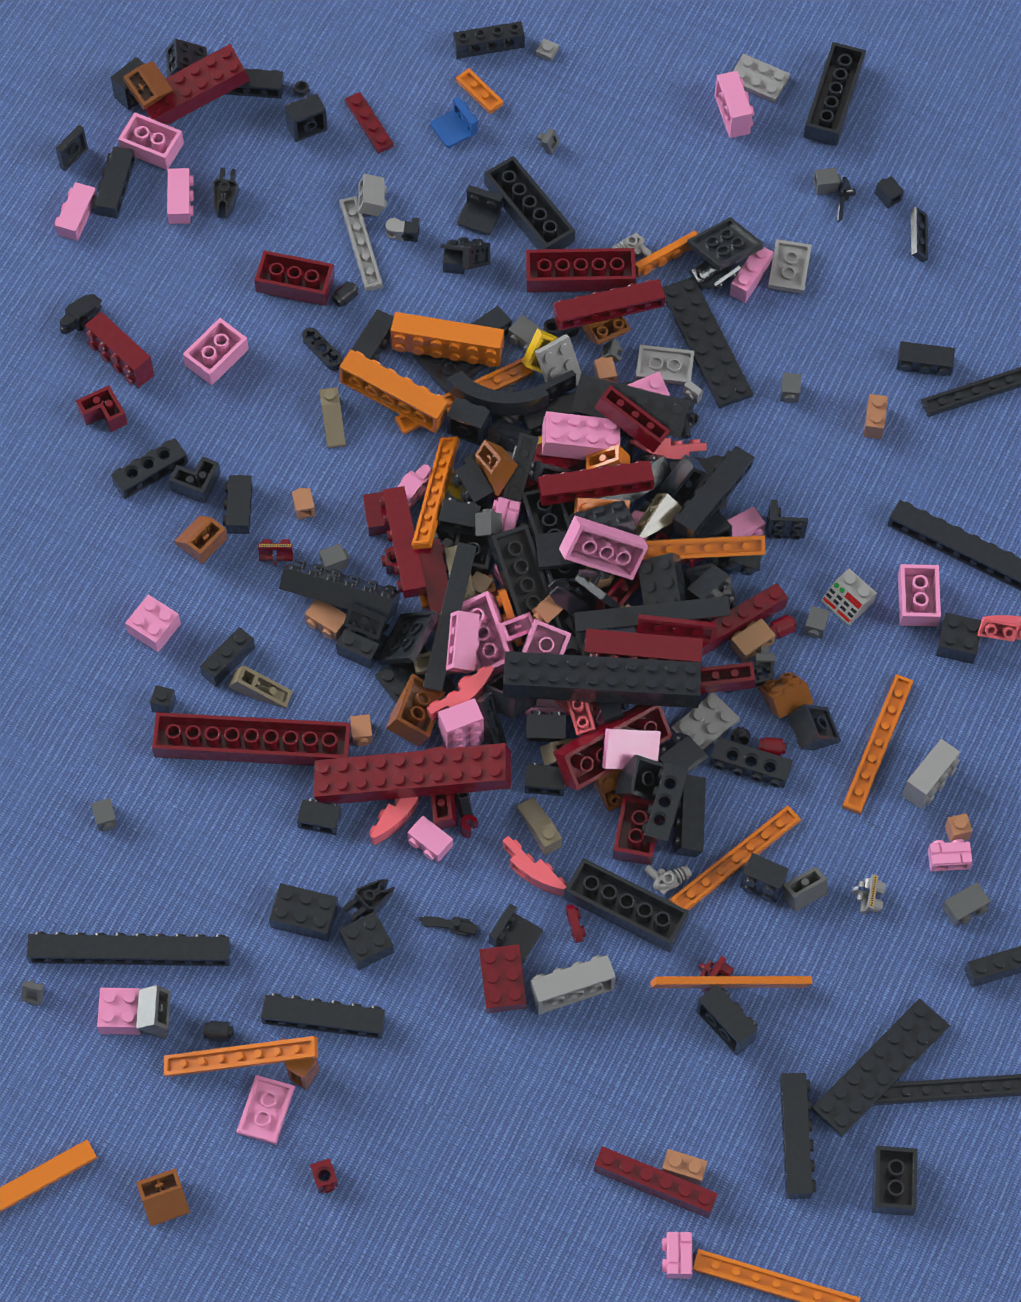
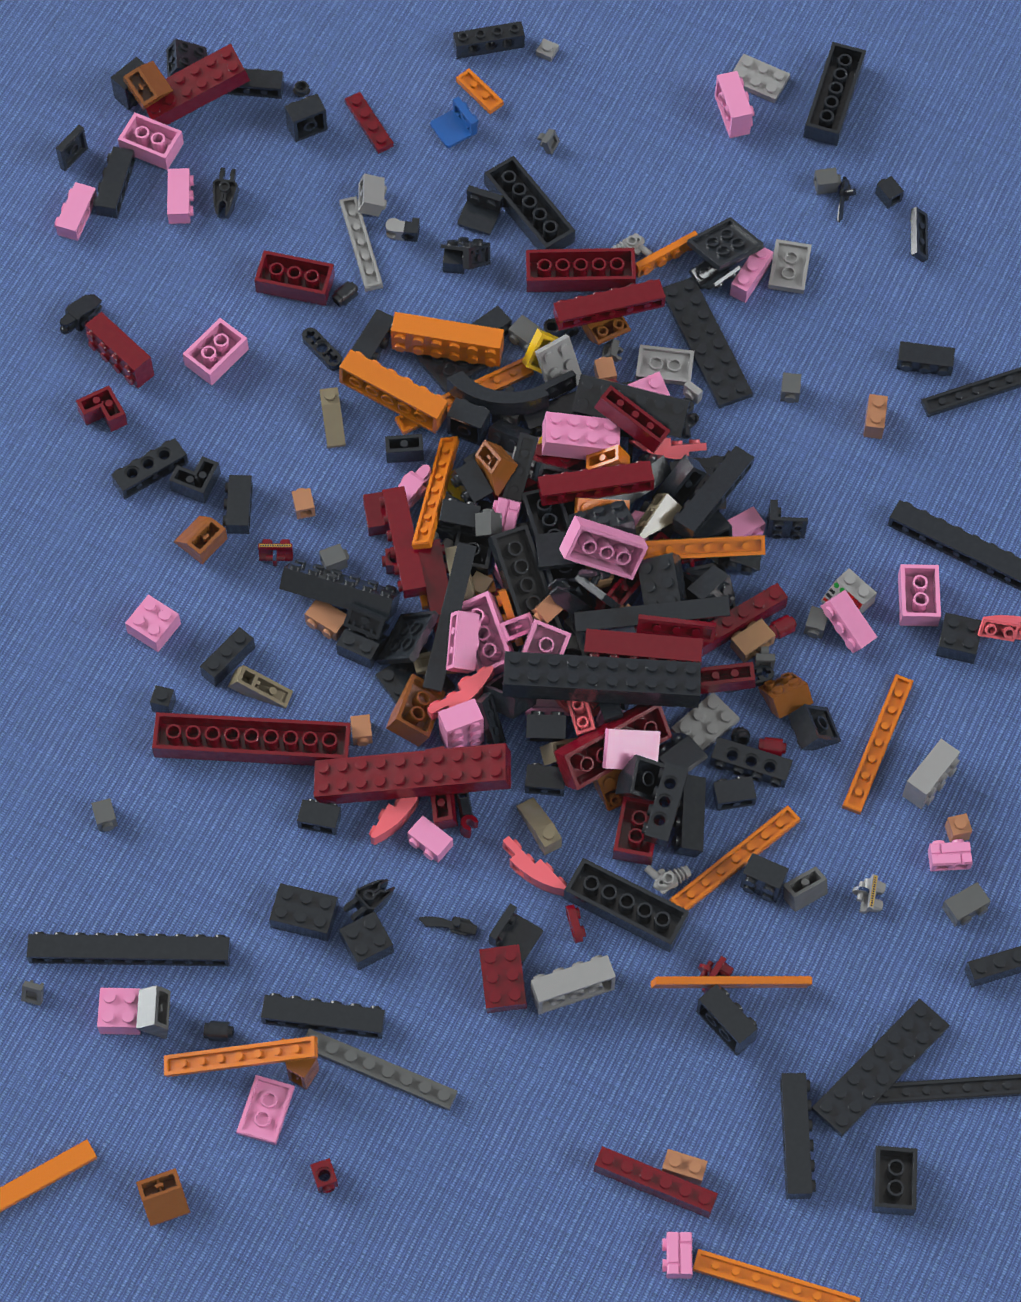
none -> dark grey plate [305,1028,458,1111]
none -> black brick [385,434,424,463]
none -> black brick [712,775,757,811]
none -> bright pink brick [821,590,877,653]

